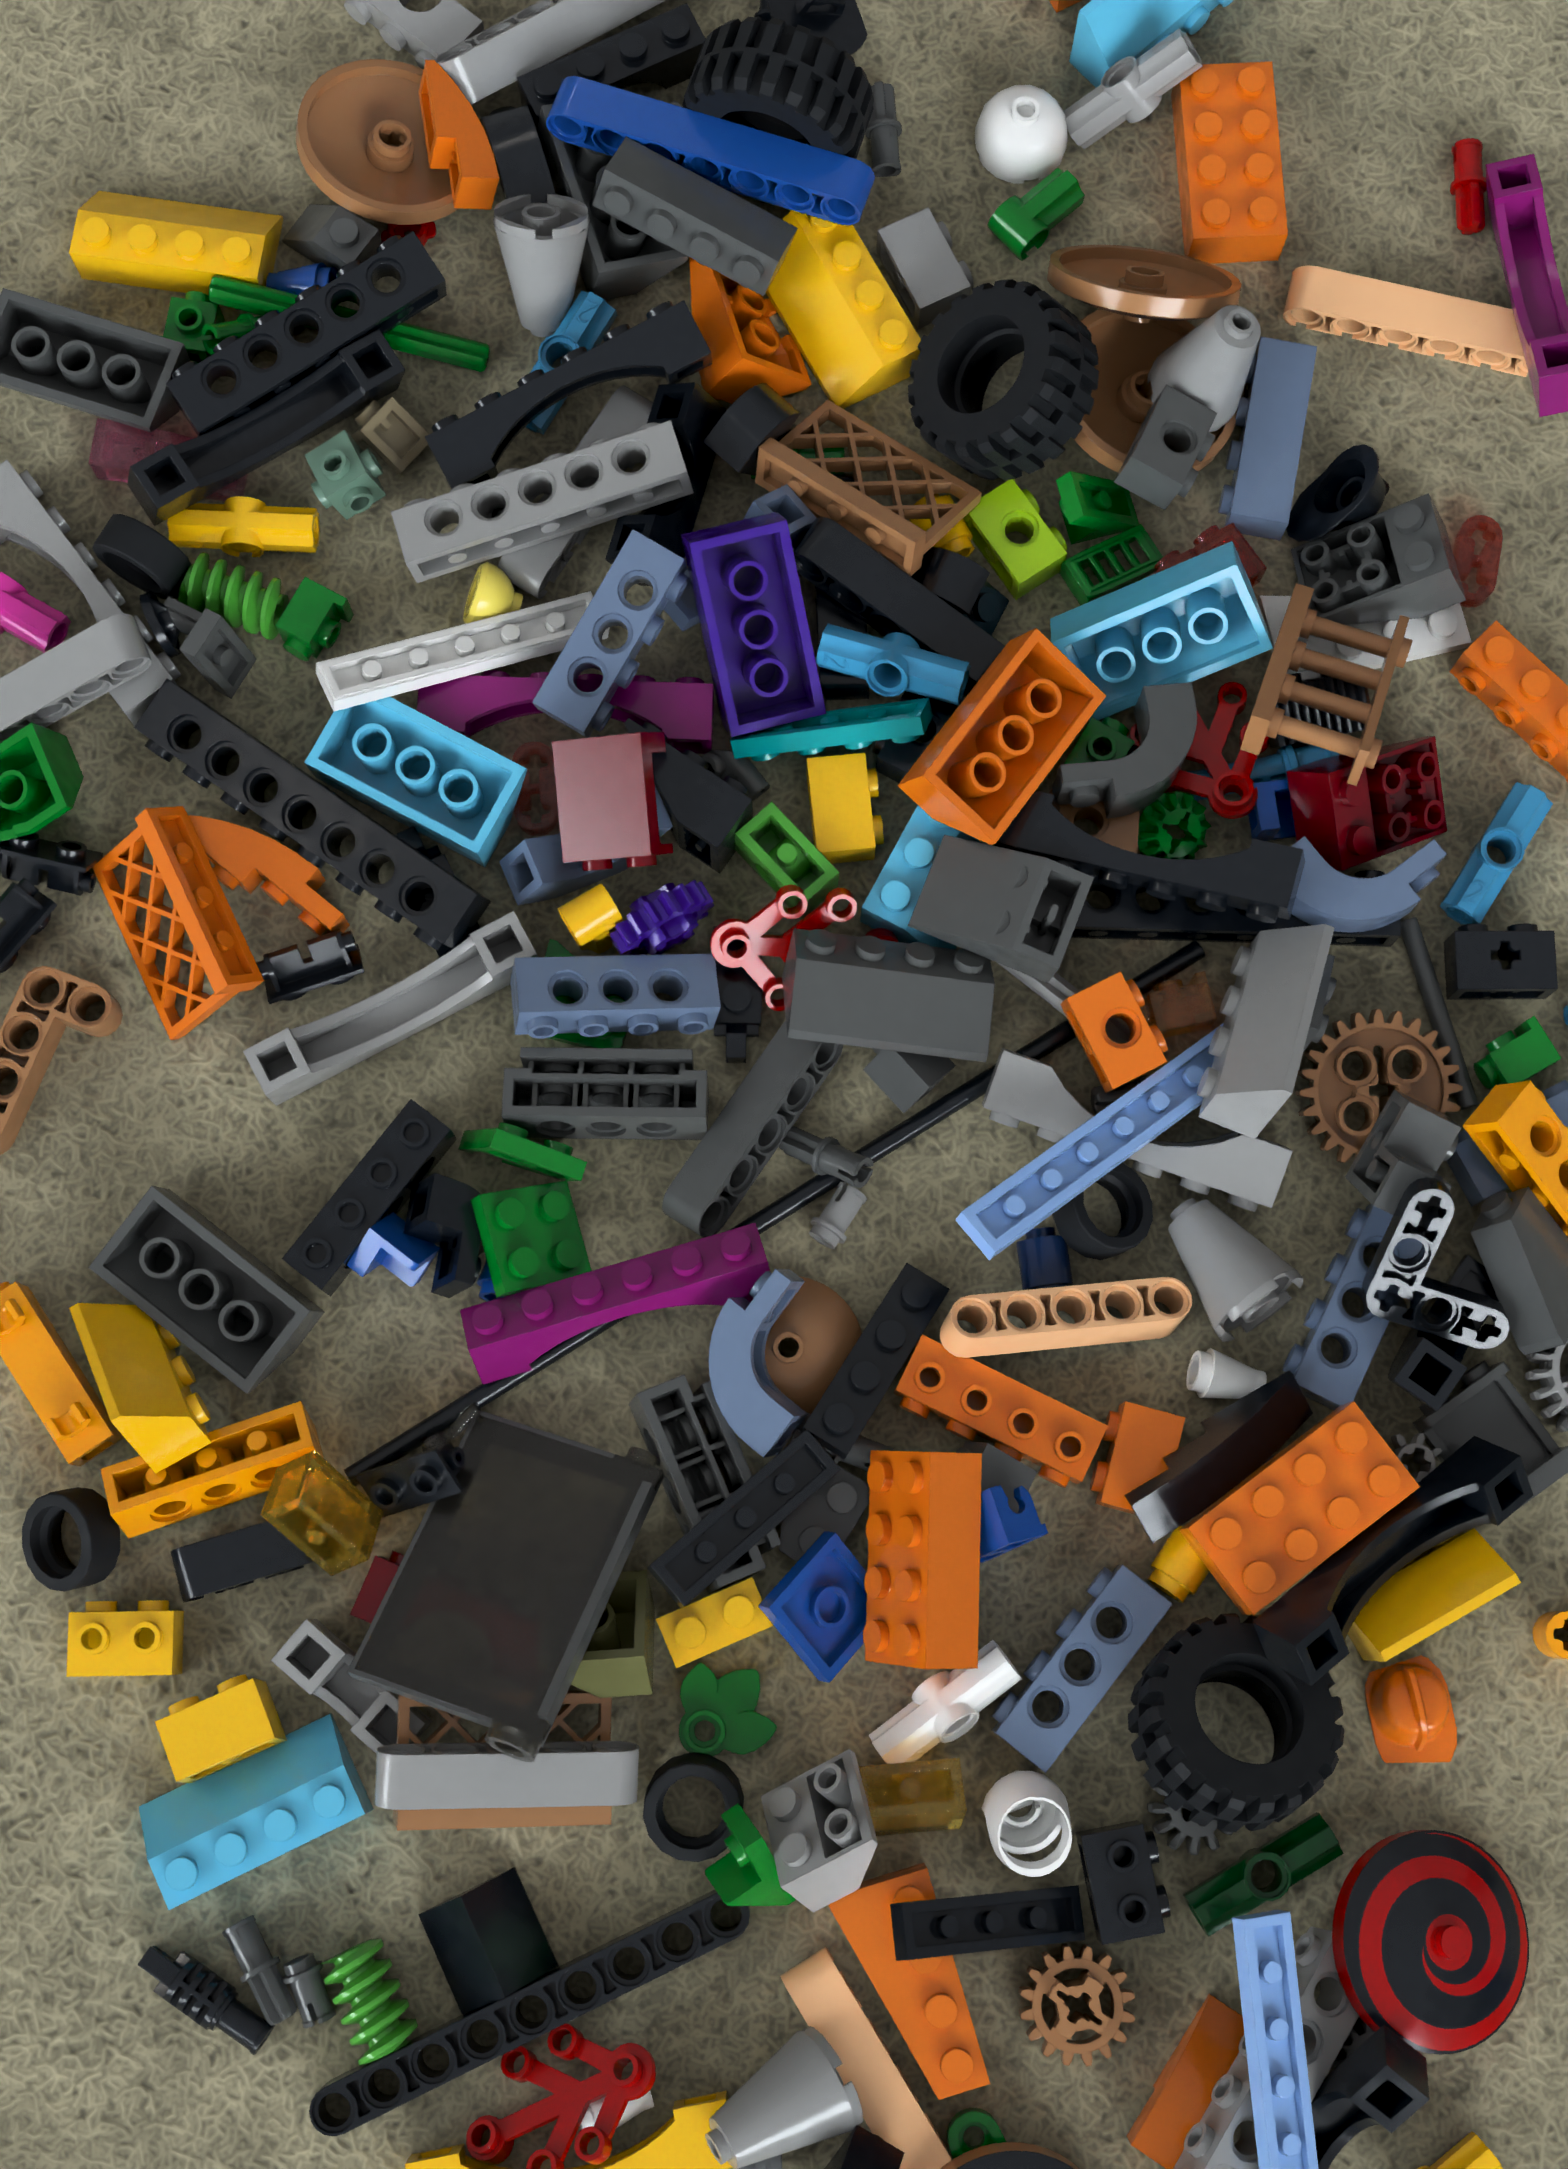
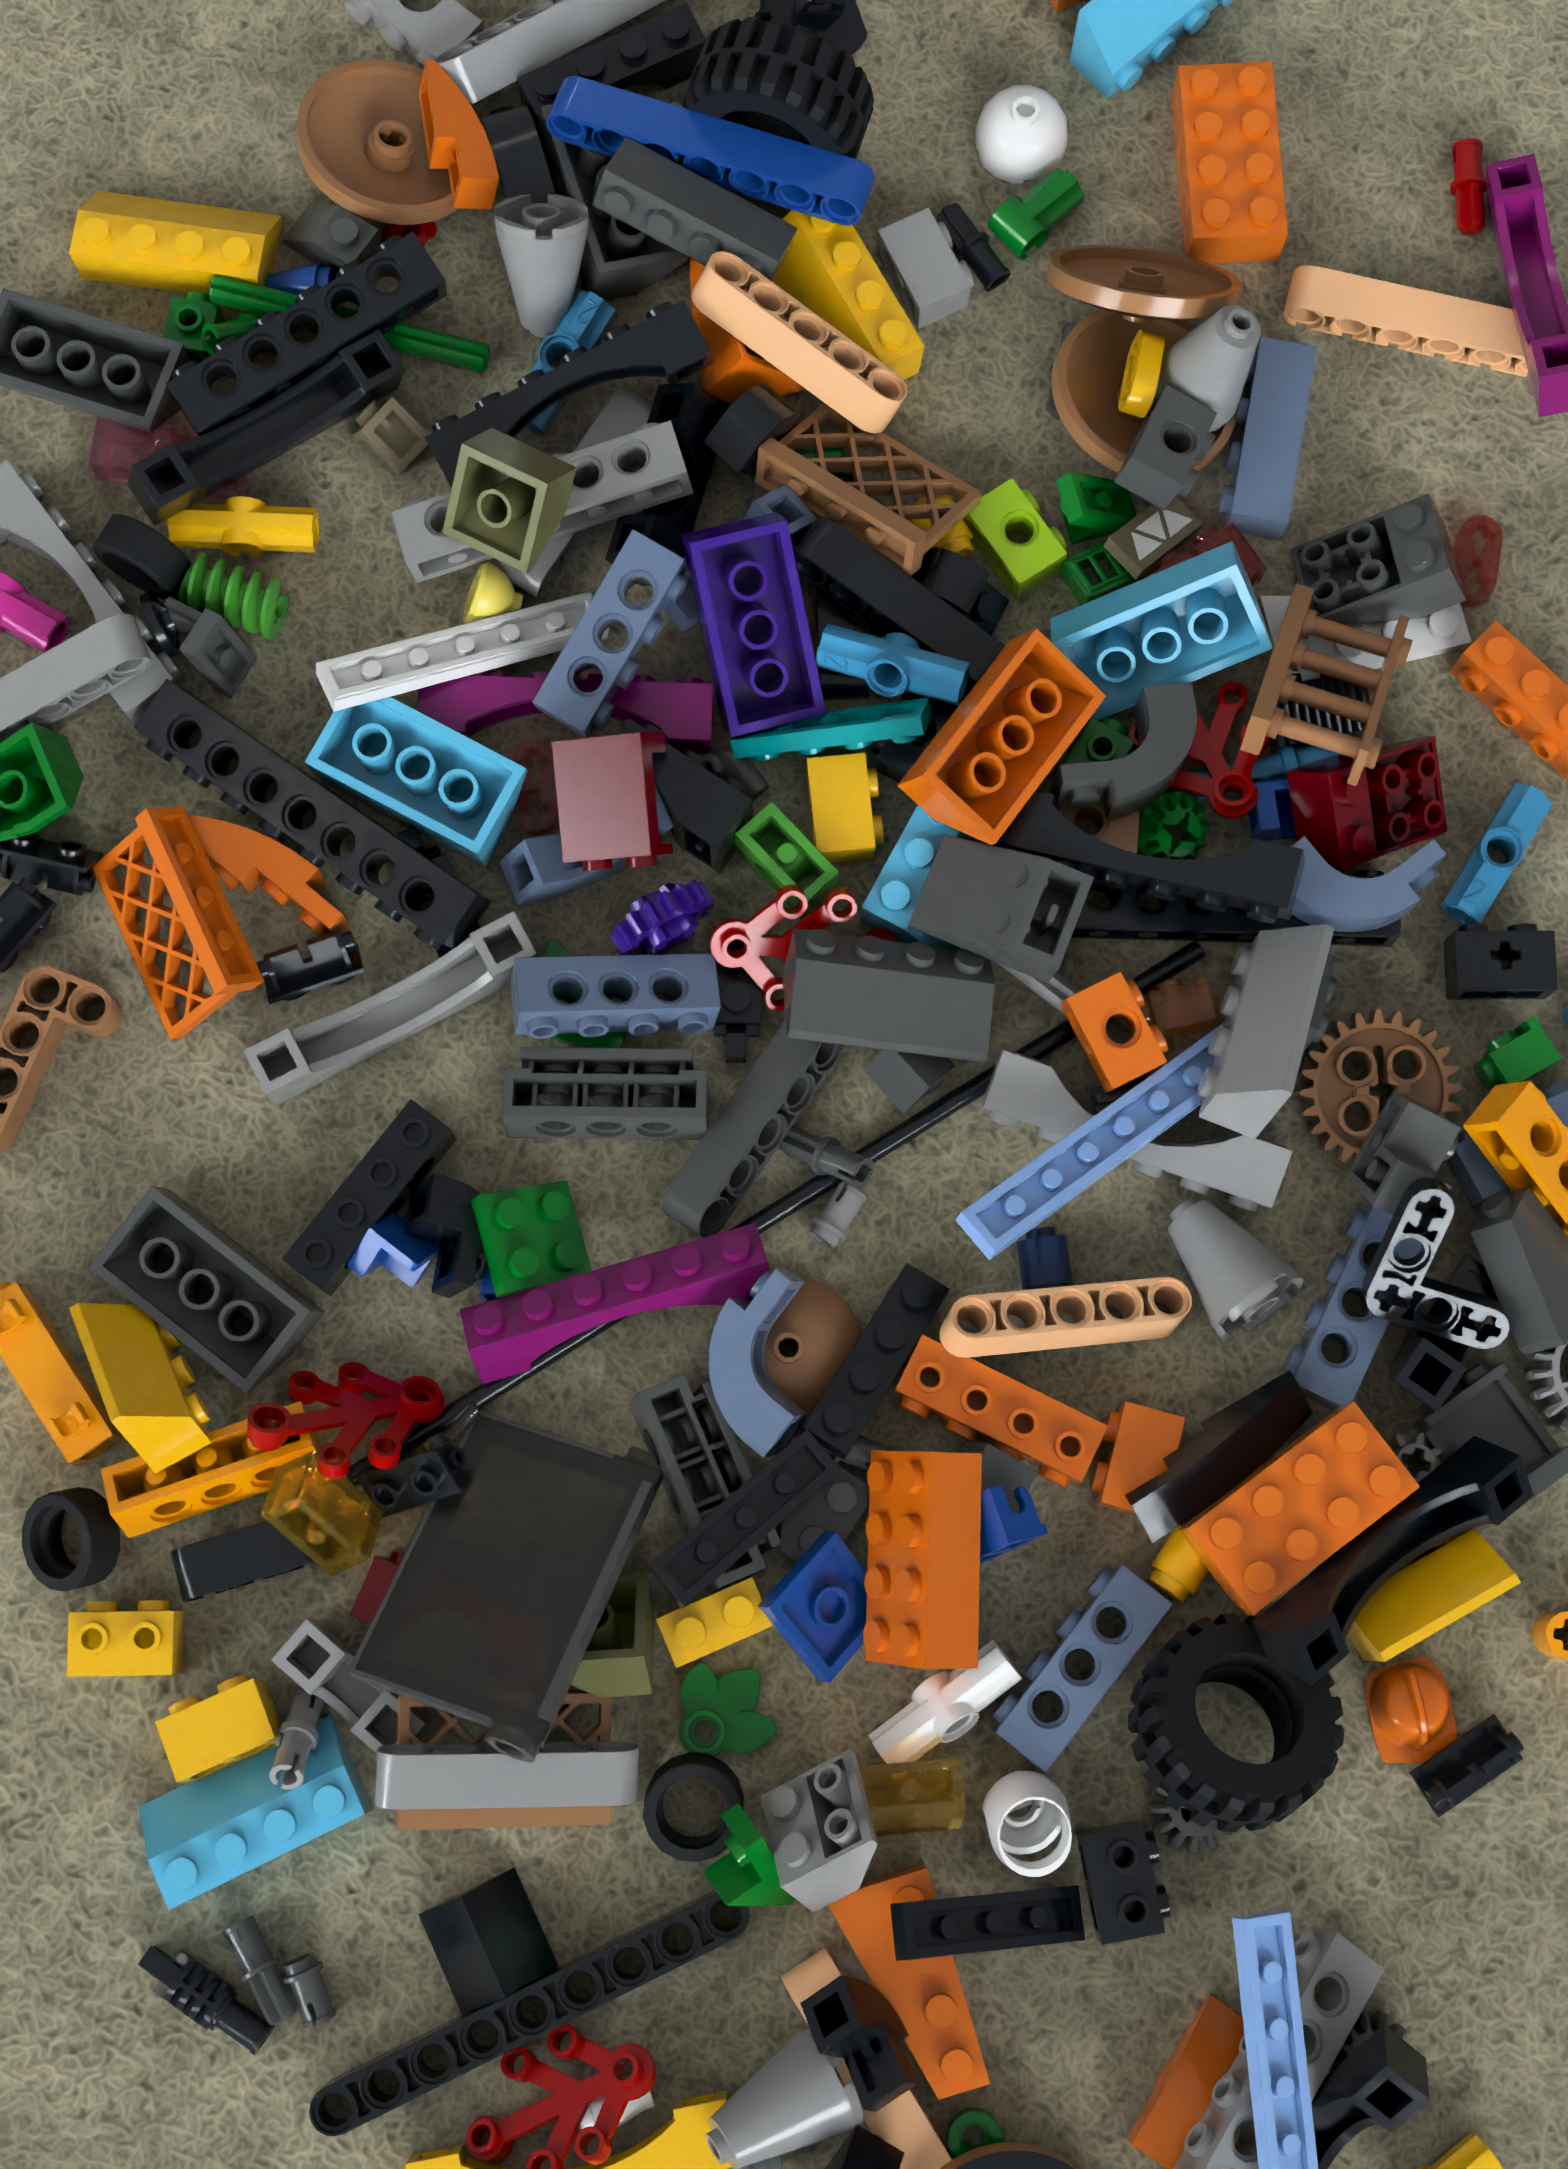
green brick [275,577,354,661] -> none
sand green brick [304,430,386,520] -> none
bright green piece [320,1938,418,2066] -> none
green wing [458,1122,587,1181] -> none
yellow piece [557,883,623,954] -> none
dark grey axle [865,81,902,177] -> none
black tyre [908,279,1099,480] -> none
medium nougat gear [1018,1943,1135,2067] -> none
black tyre [1052,1162,1153,1260] -> none
light grey piece [1063,28,1203,150] -> none
dark green piece [1183,1812,1344,1937] -> none
white cone [1186,1348,1267,1399] -> none
black piece [1286,444,1390,542] -> none
dish [1332,1830,1529,2055] -> none
dark grey bar [1401,917,1479,1110] -> none
none -> red plant [247,1362,445,1479]
none -> light grey pin [269,1689,324,1790]
none -> olive slope [442,428,577,573]
none -> light nougat beam [691,251,908,434]
none -> black brick [800,1975,918,2112]
none -> black axle [936,203,1011,292]
none -> dark tan tile [1103,496,1204,580]
none -> yellow beam [1118,329,1165,418]
none -> black hinge [1409,1714,1524,1817]

